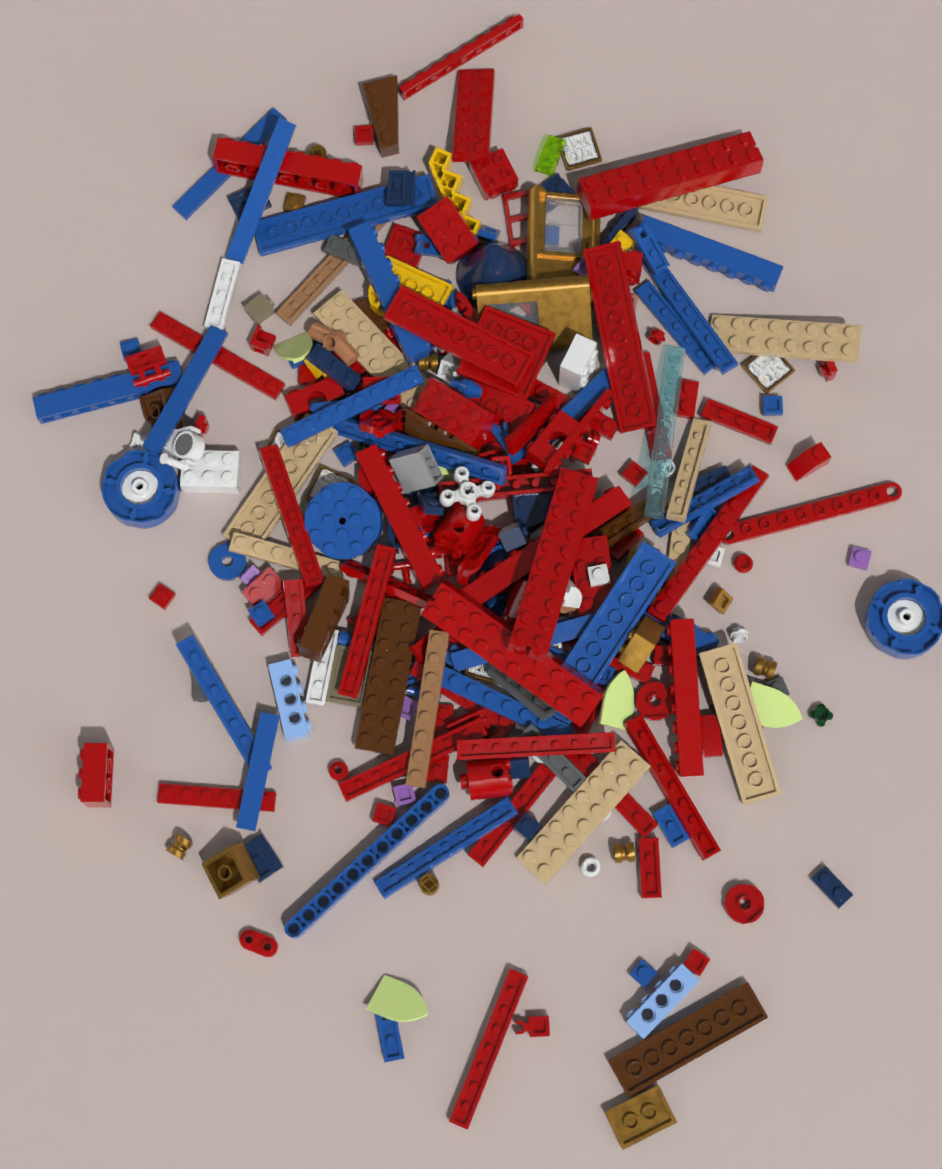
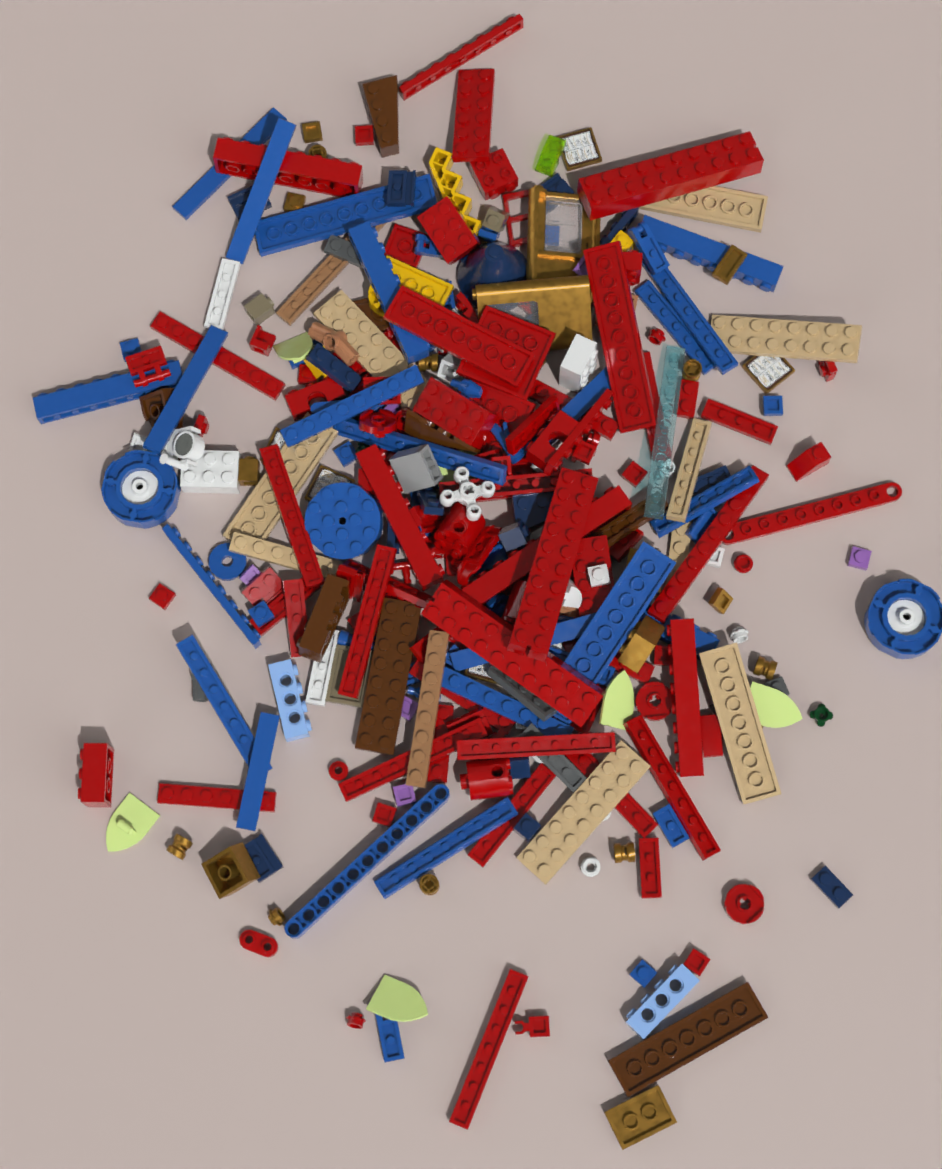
none -> yellowish green shield [106,793,160,852]
none -> blue plate [162,524,262,649]
none -> pearl gold brick [238,456,260,486]
none -> pearl gold plate [268,907,286,926]
none -> pearl gold plate [302,121,323,143]
none -> red plate [336,564,366,602]
none -> red plate [346,1012,366,1029]
none -> dark tan brick [482,206,510,233]
none -> pearl gold wheel [682,359,702,381]
none -> pearl gold tile [711,245,748,285]

